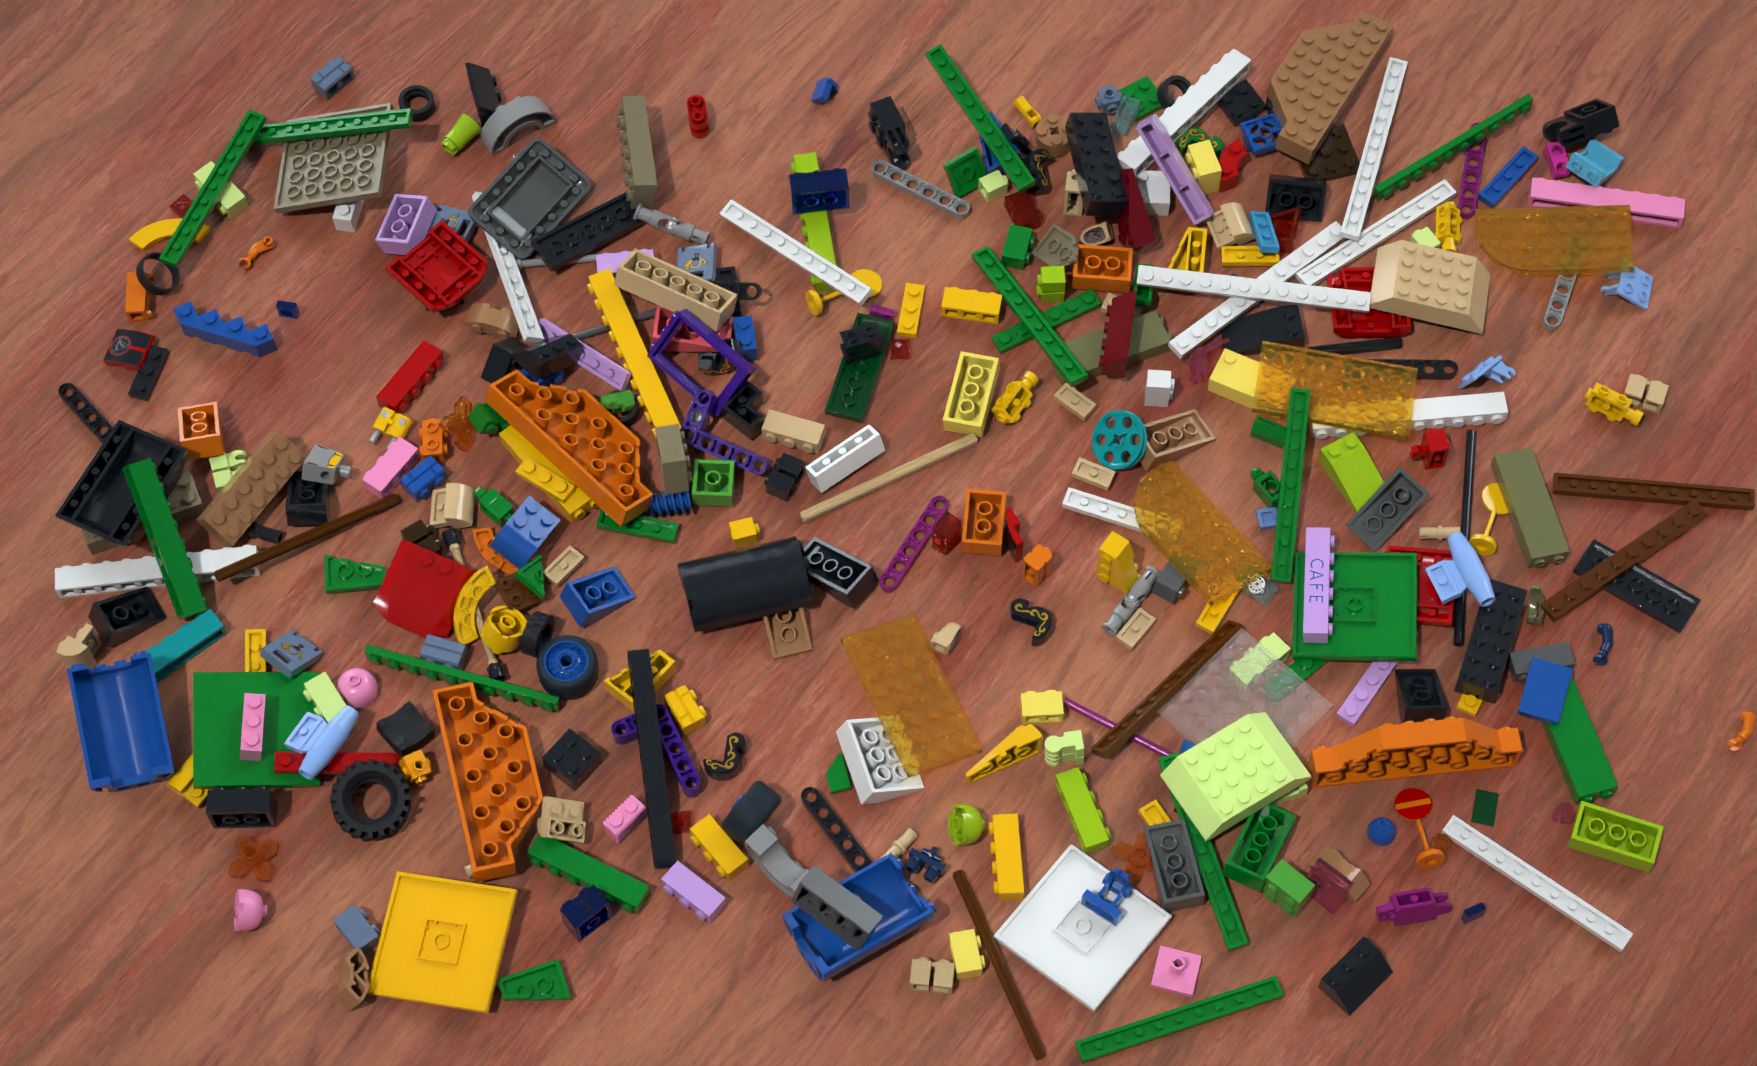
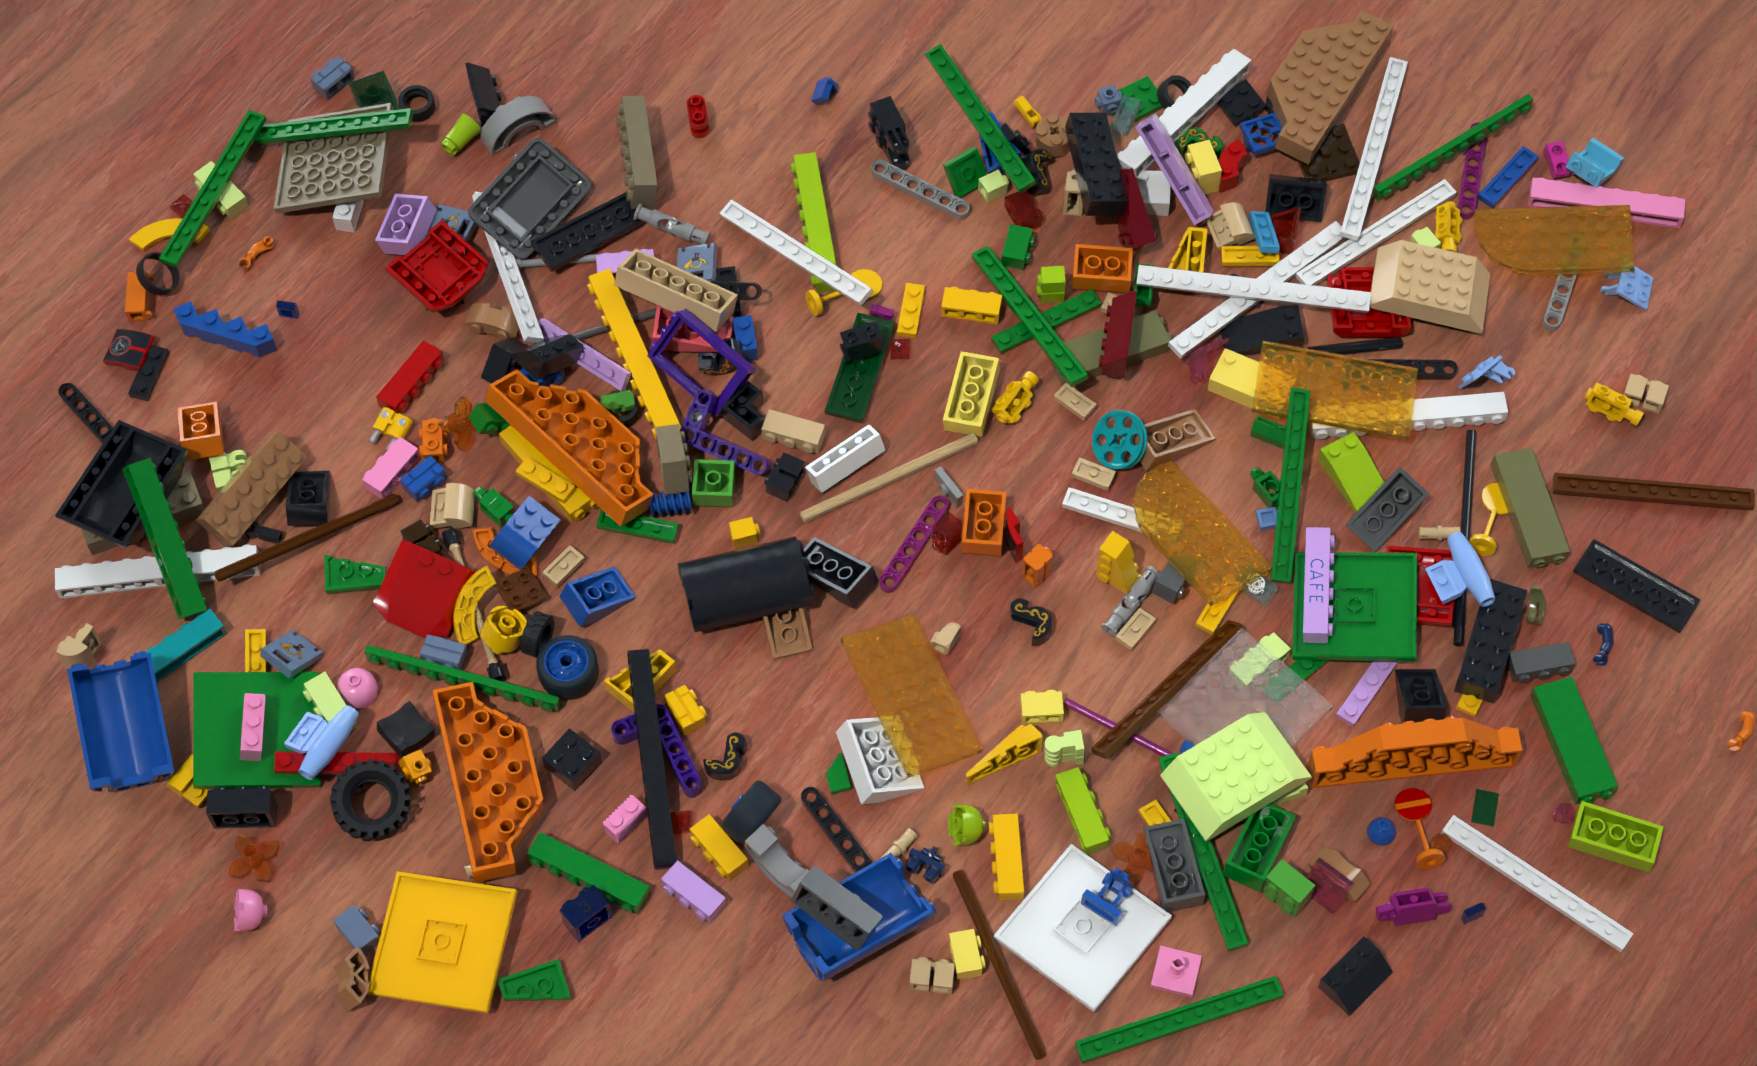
black slope [88,586,166,648] -> none
light grey torso [302,444,352,485] -> none
green tile [515,554,545,600] -> none
tan brick [537,796,586,843] -> none
clear blue brick [789,168,850,215] -> none
dark tan tile [1031,223,1078,266] -> none
rock [1080,221,1114,245] -> none
white brick [1144,369,1175,407] -> none
red brick [1409,428,1450,470] -> none
blue tile [1517,657,1573,725] -> none
reddish brown plate [1540,499,1708,622] -> none
black brick [1542,98,1619,147] -> none
none -> clear green brick [349,70,399,110]
none -> light grey plate [934,467,963,508]

